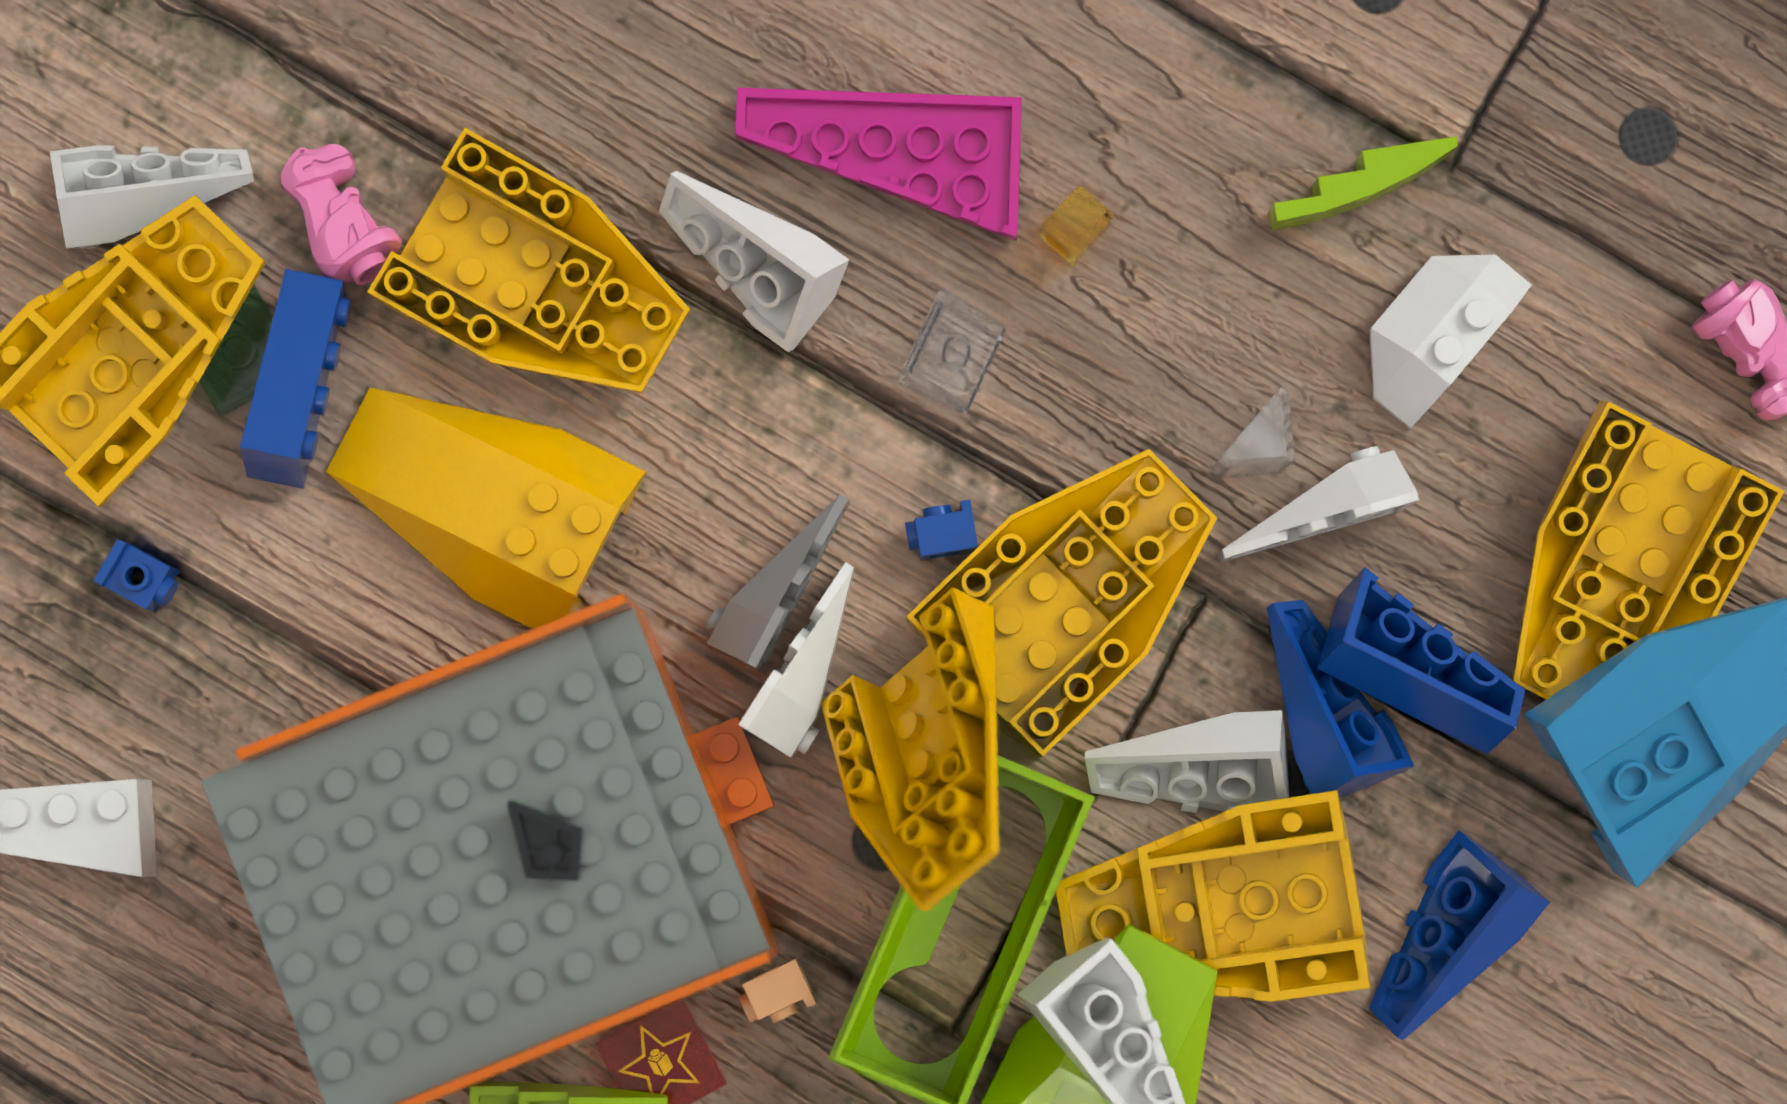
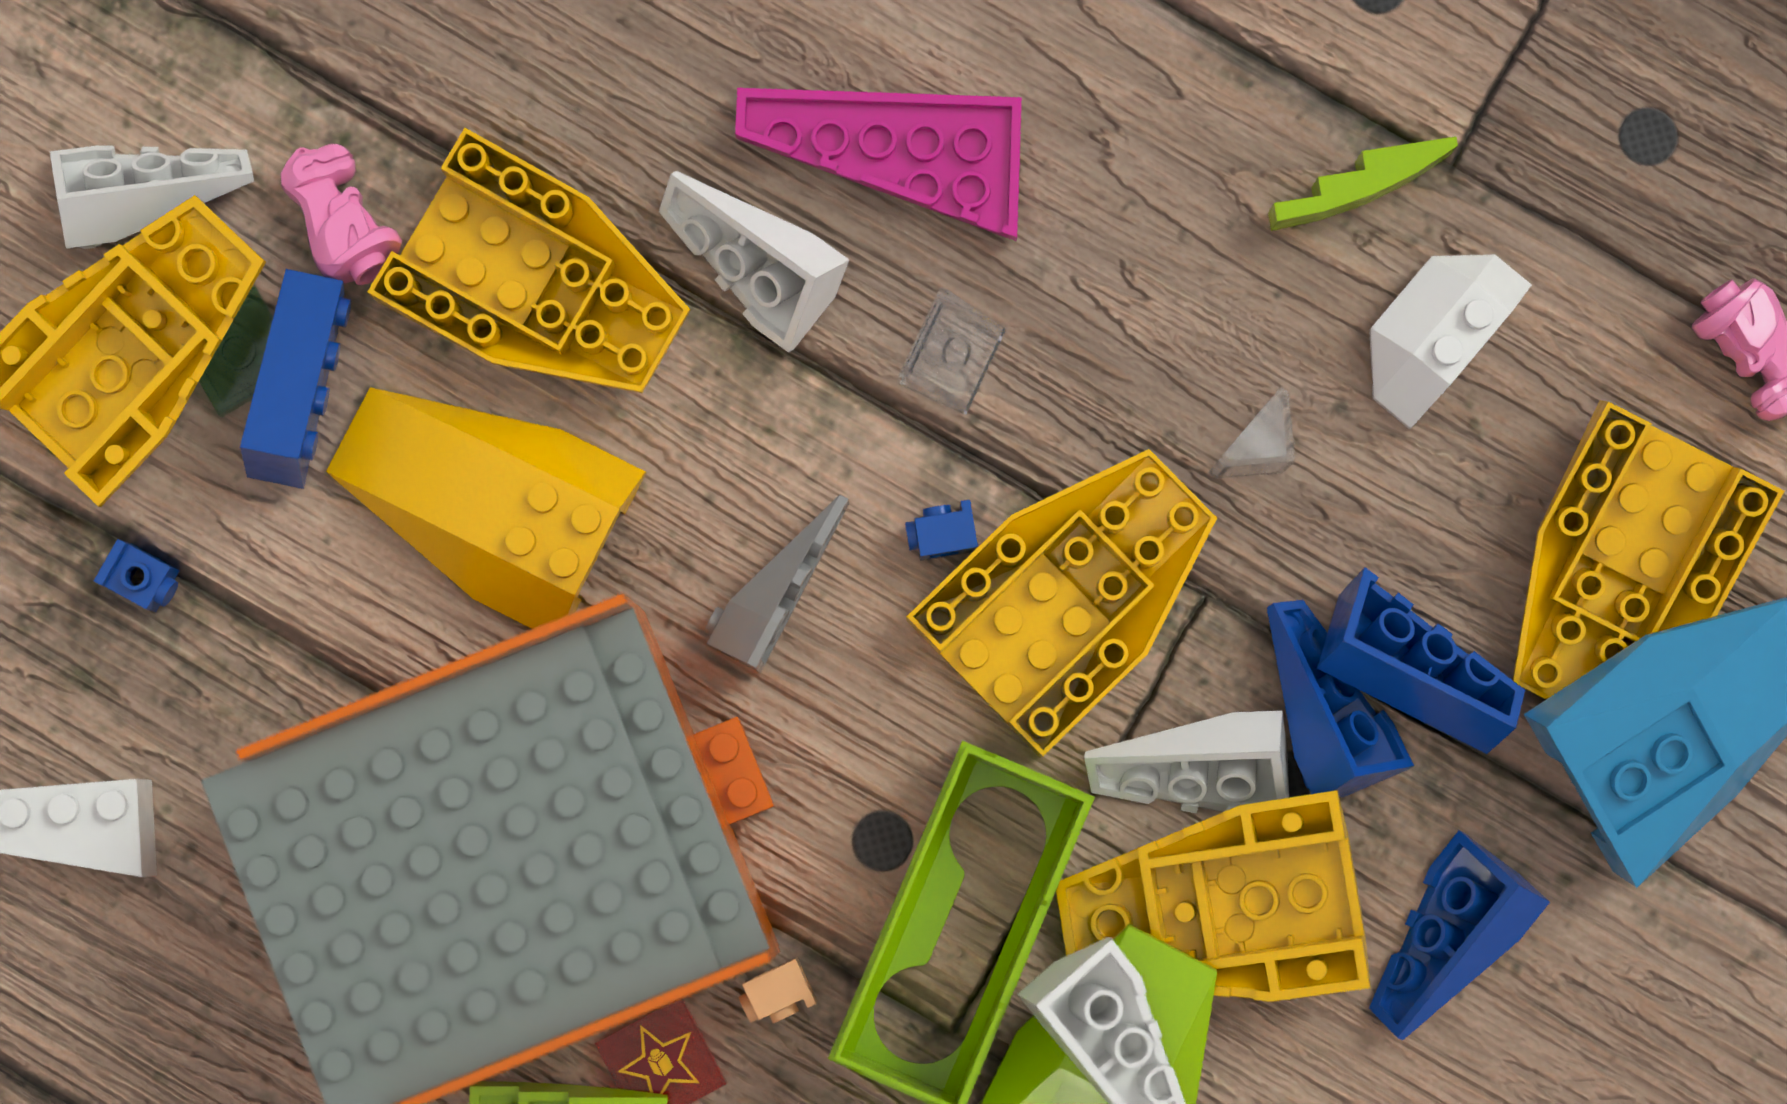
black piece [507,800,583,881] -> none
white wedge [738,562,854,759] -> none
yellow wedge [821,587,999,912] -> none
clear yellow panel [1039,186,1115,266] -> none
white wedge [1217,446,1419,563] -> none

